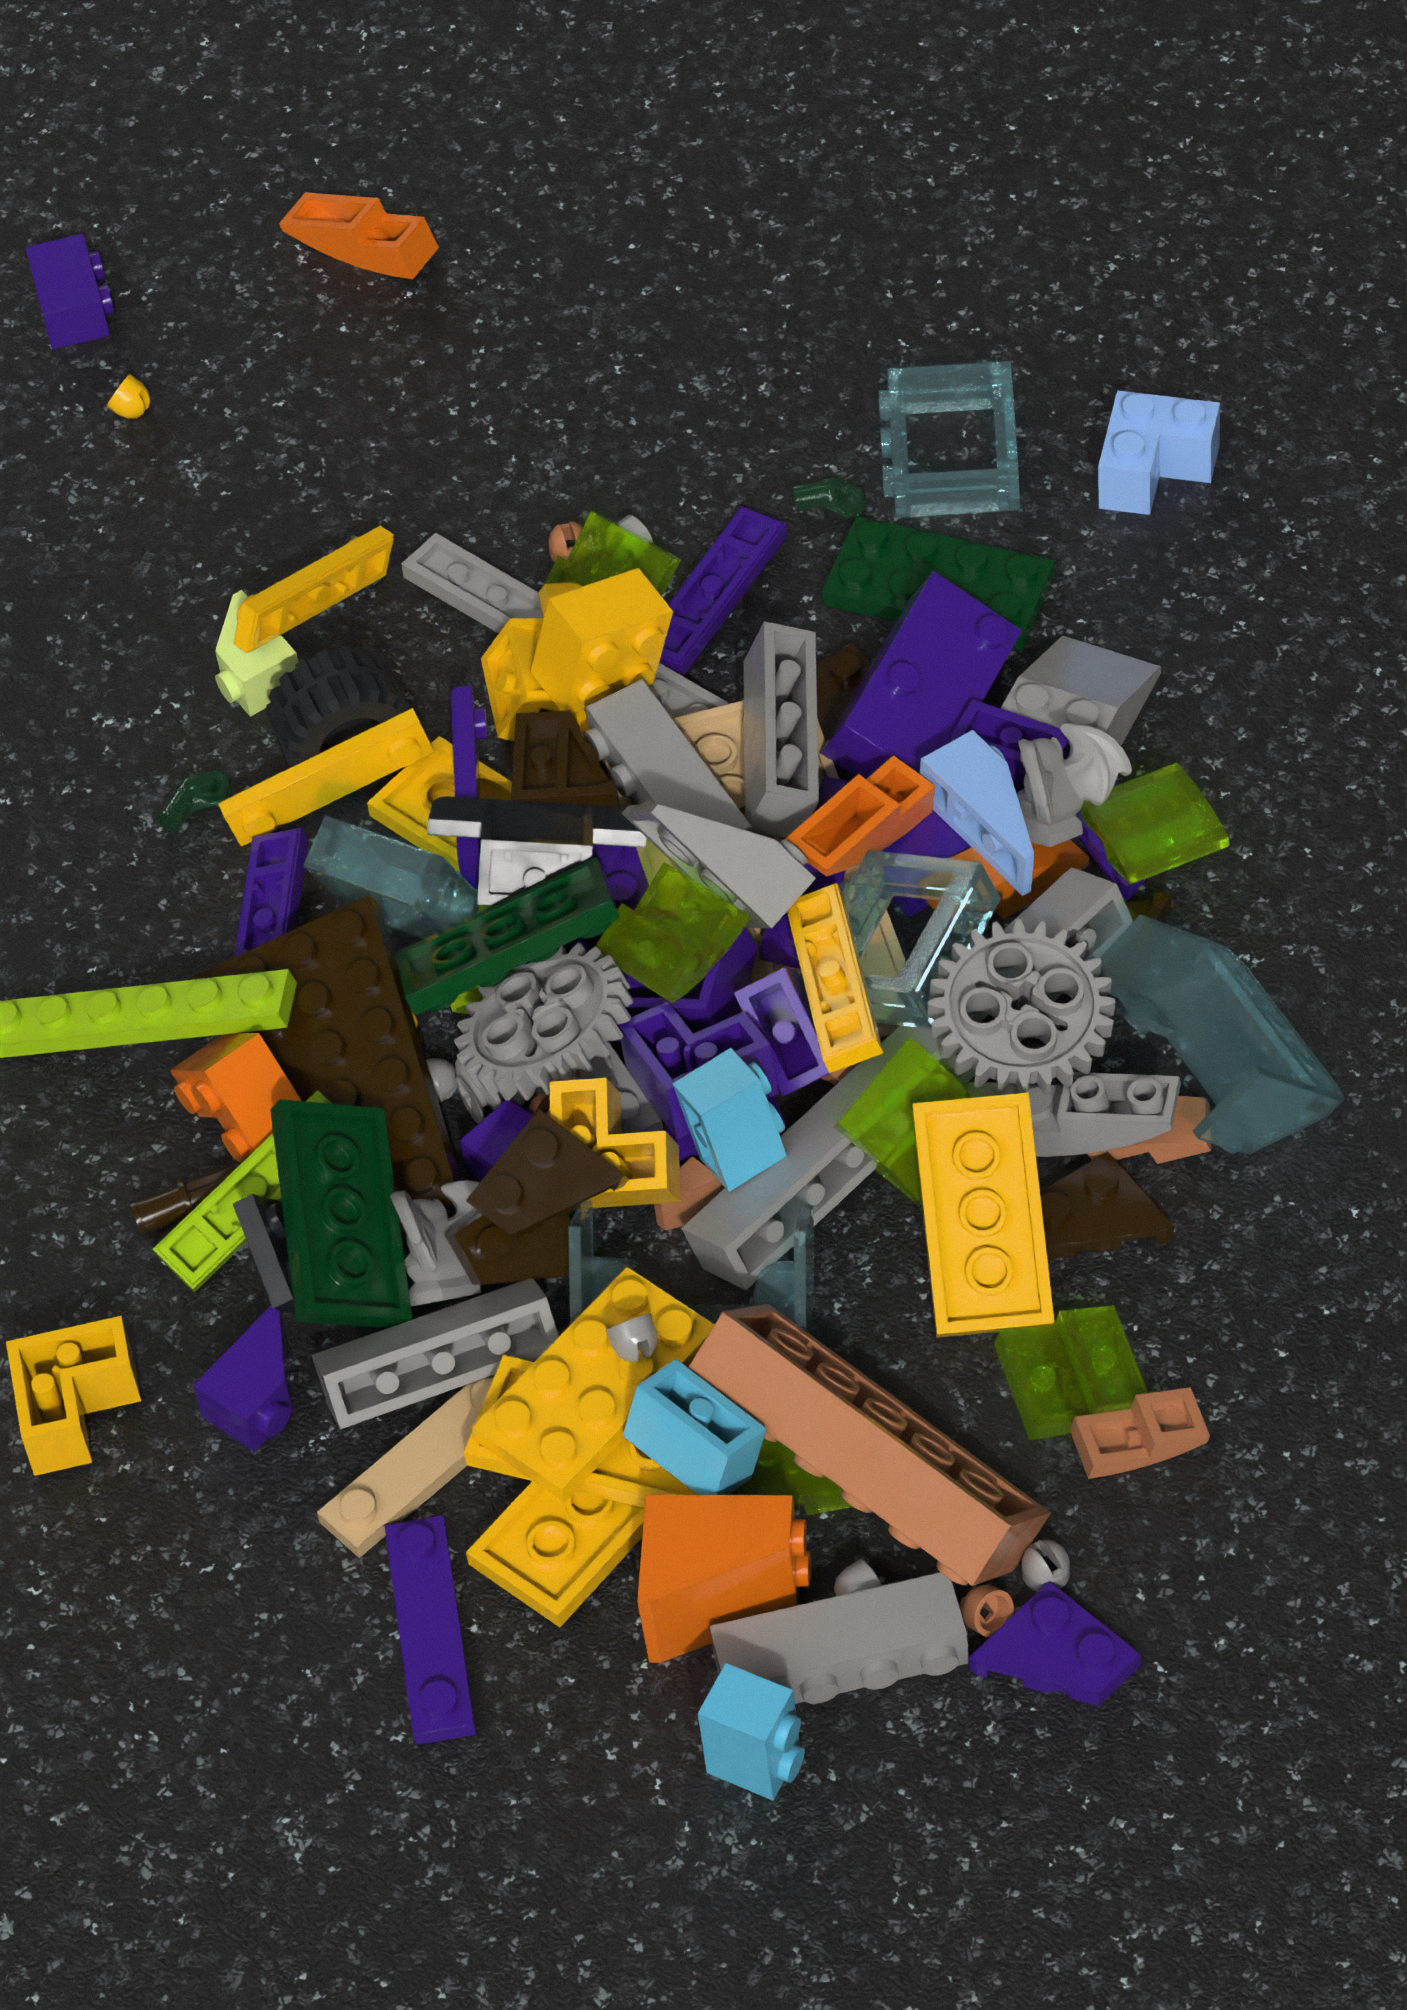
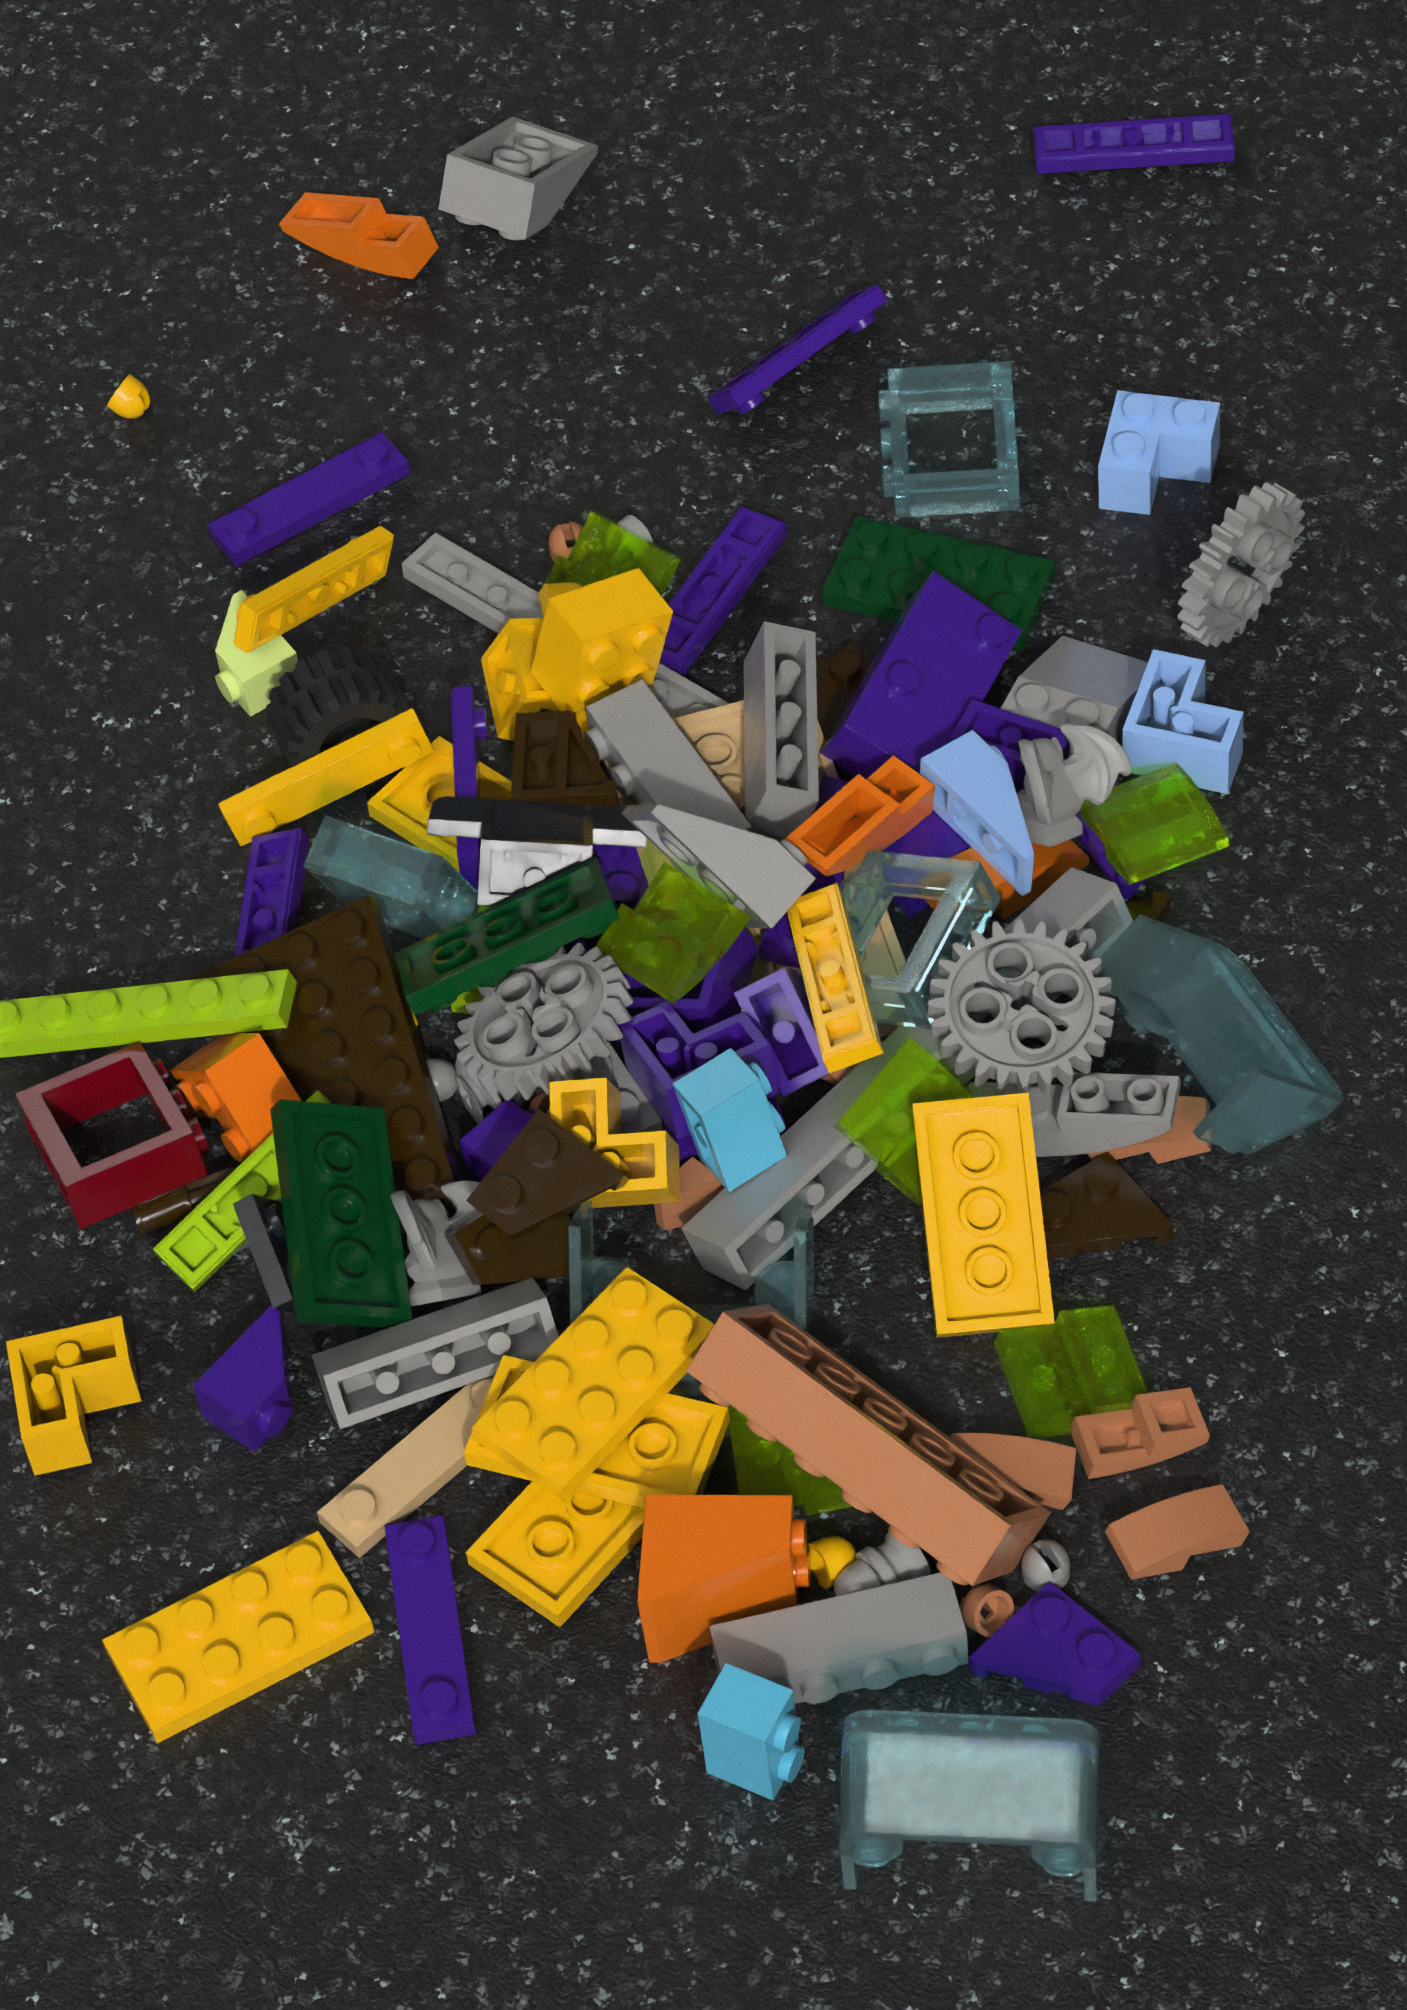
dark purple brick [25,234,114,350] -> none
clear green arm [156,770,231,833] -> none
light grey hinge [606,1314,658,1363] -> none
medium azure brick [623,1359,767,1495] -> none
clear green arm [791,477,866,518] -> none
none -> dark red window [15,1041,209,1229]
none -> yellow plate [102,1531,375,1744]
none -> dark purple plate [207,432,411,567]
none -> light grey slope [438,116,598,240]
none -> dark purple plate [708,285,888,415]
none -> yellow hinge [806,1535,856,1589]
none -> clear light blue windscreen [839,1710,1101,1902]
none -> light grey wheel [856,1532,931,1586]
none -> nougat slope [949,1433,1076,1510]
none -> dark purple plate [1034,114,1235,174]
none -> nougat slope [1105,1484,1250,1580]
none -> light blue brick [1122,649,1244,794]
none -> light grey gear [1177,482,1305,647]

